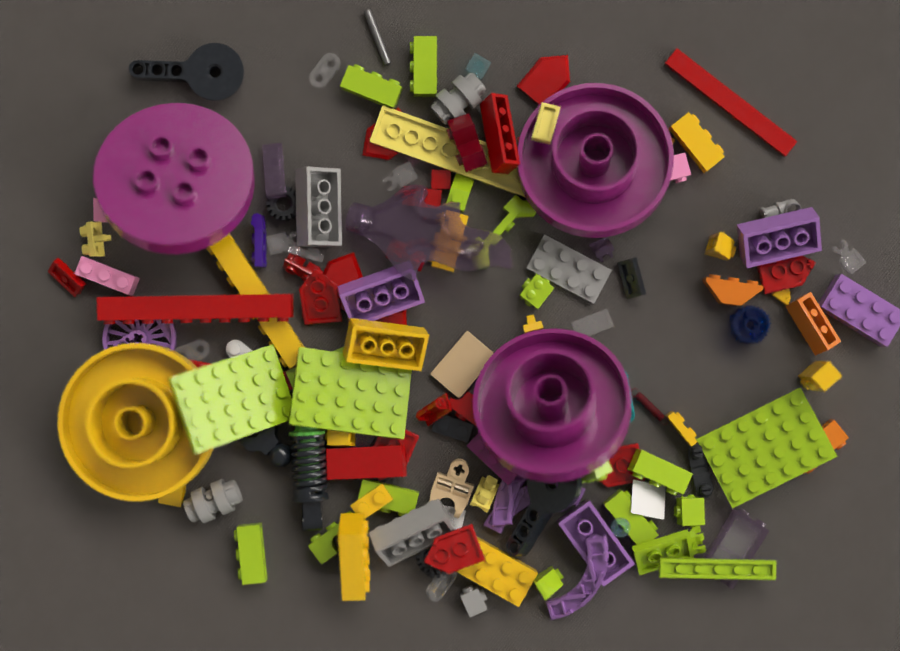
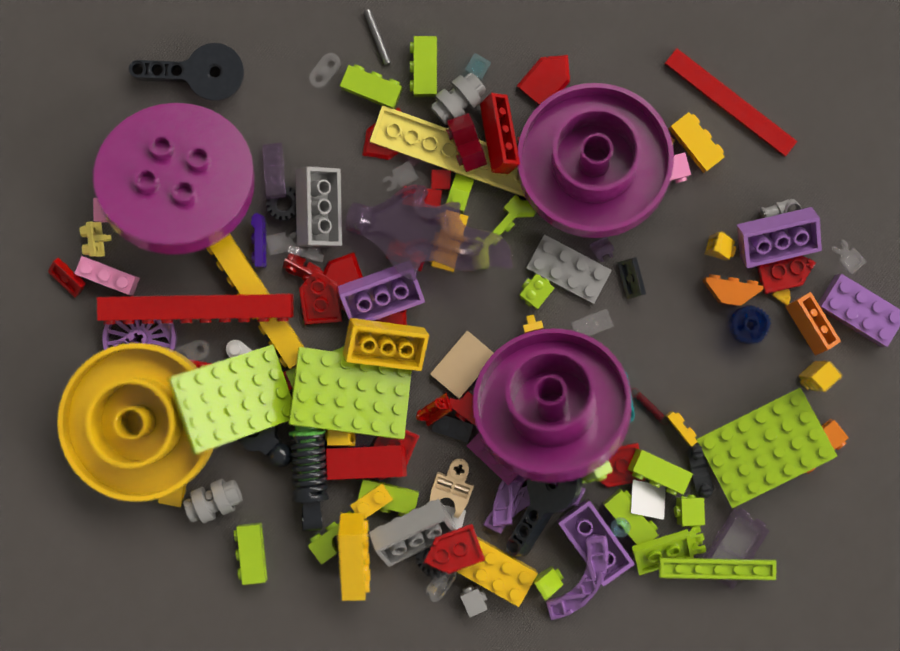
light yellow hips [470,475,499,513] -> none
light yellow tile [532,102,561,145] -> none

